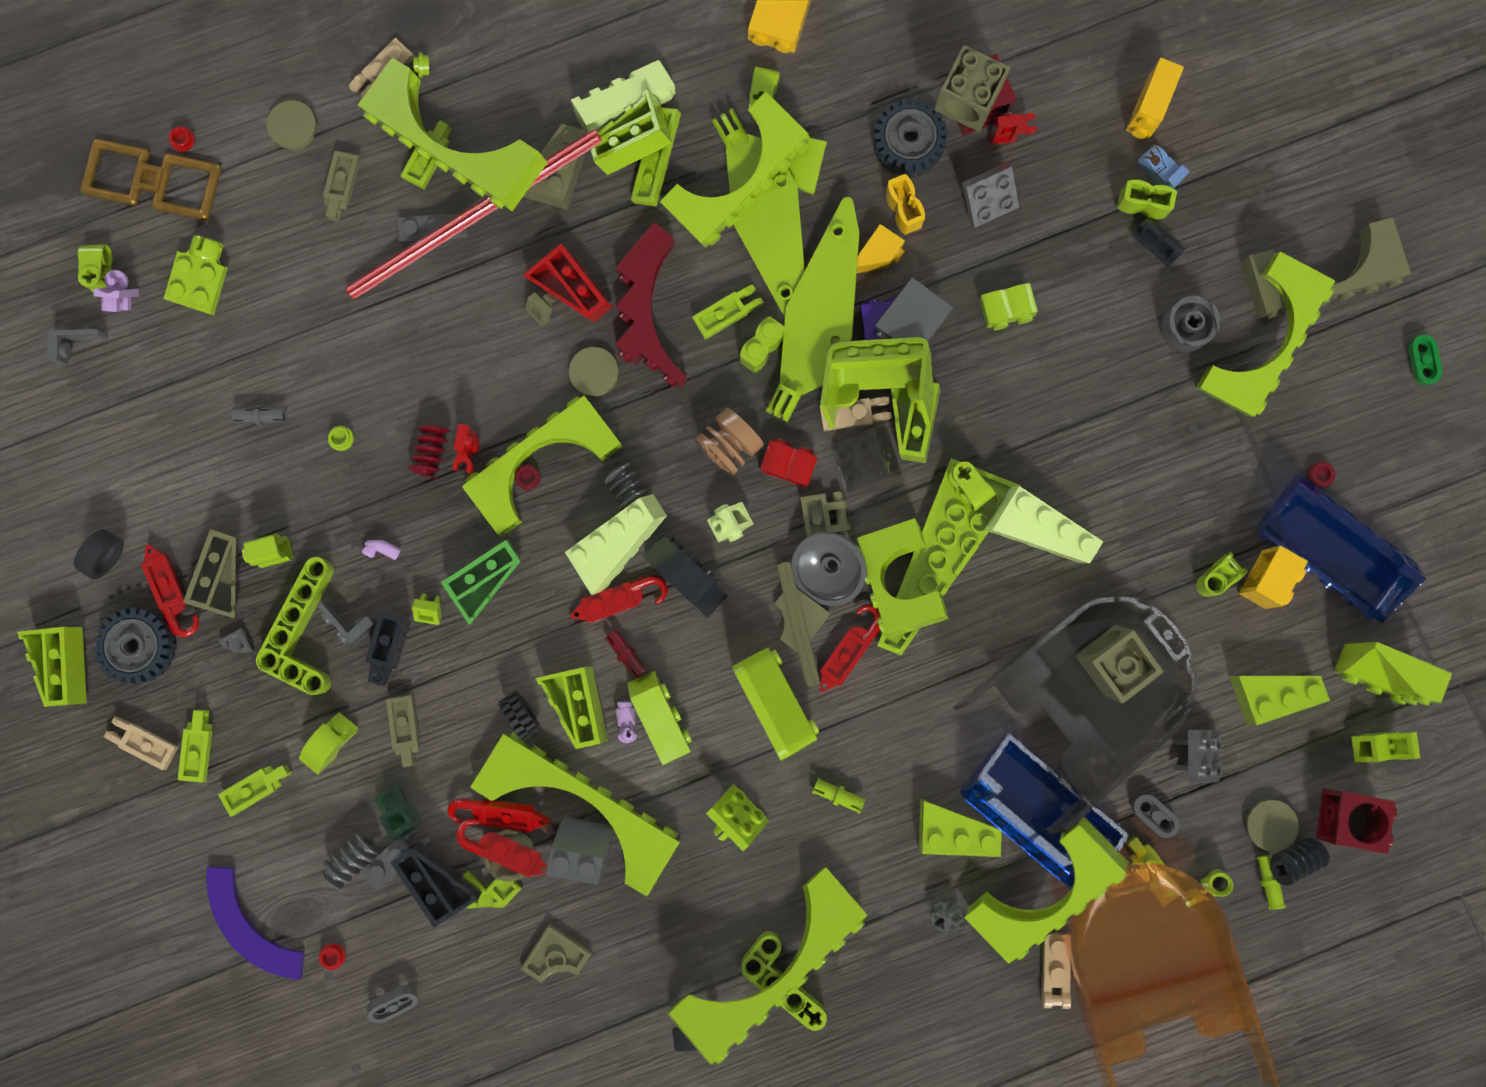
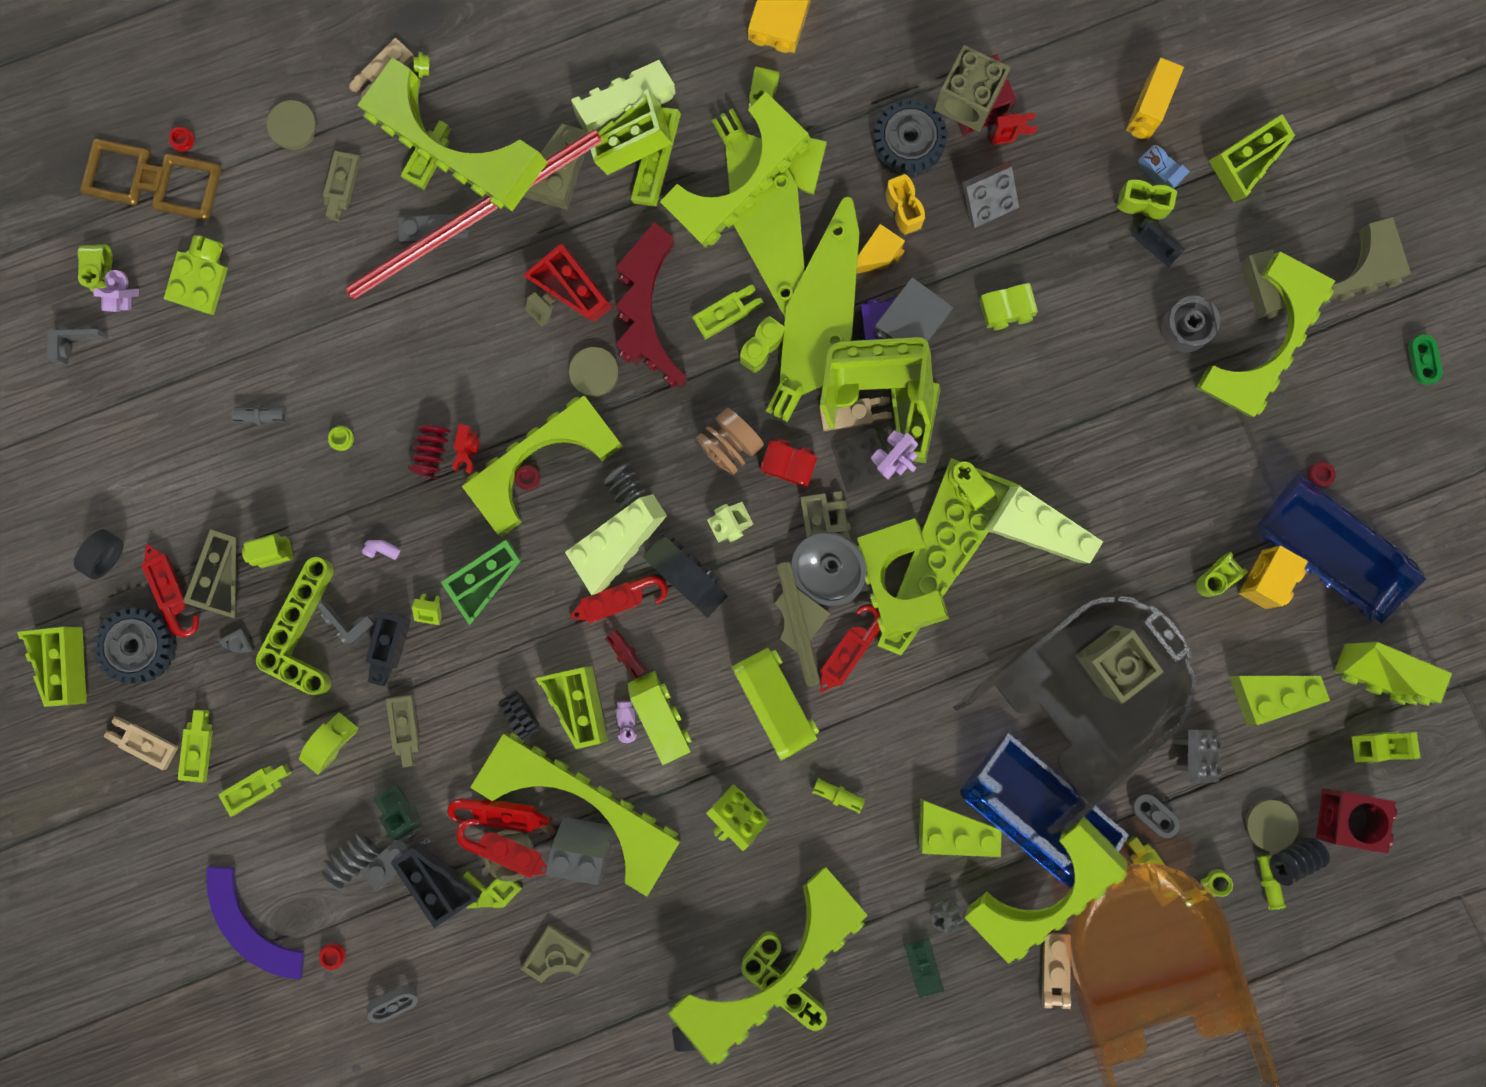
none -> lavender hips [871,430,918,479]
none -> clear green plate [904,938,944,998]
none -> lime wedge [1209,114,1295,203]

